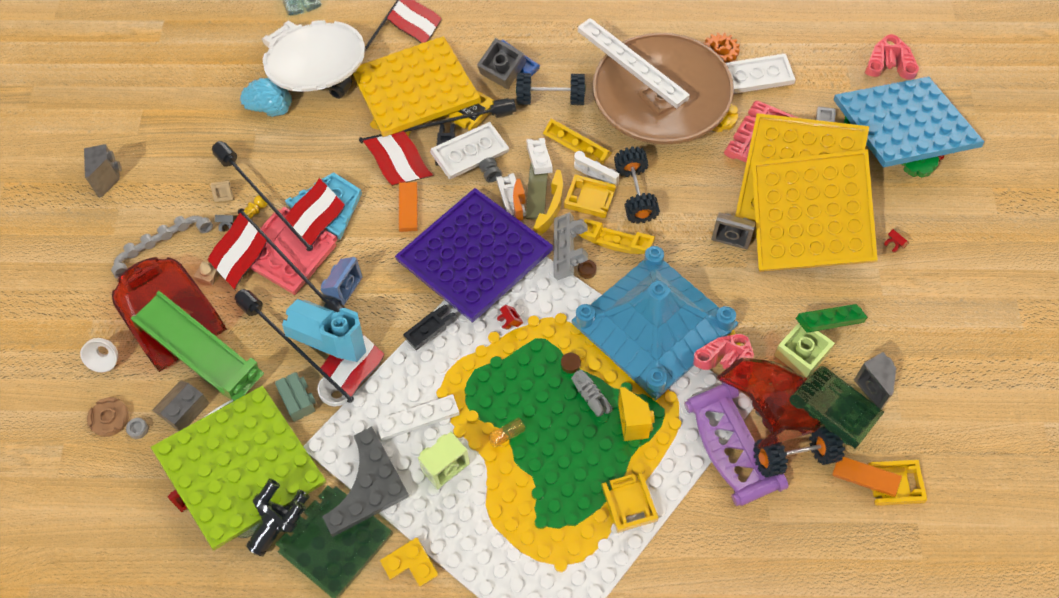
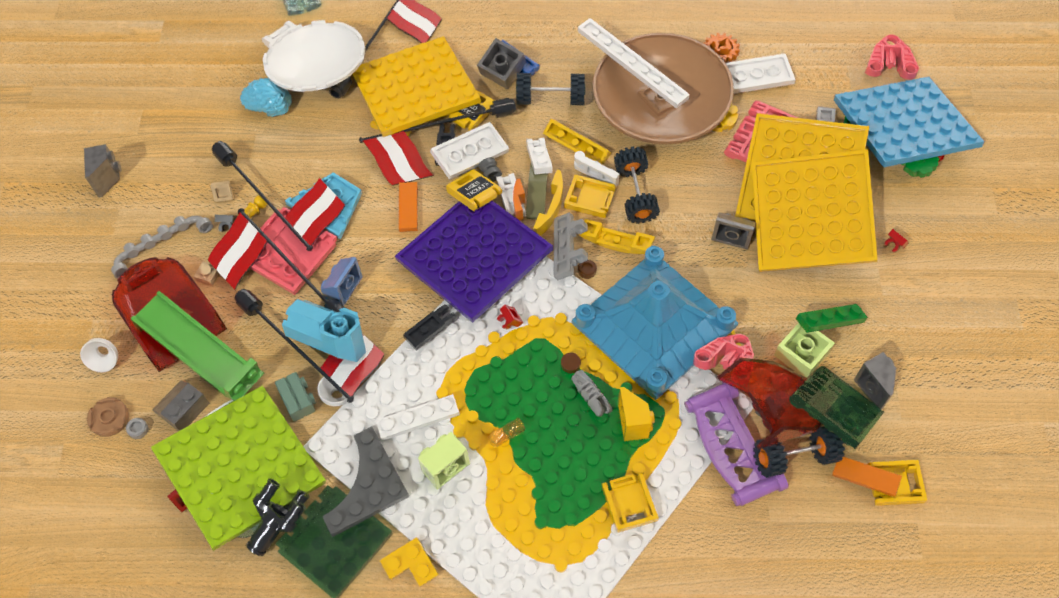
none -> yellow container [446,169,502,211]

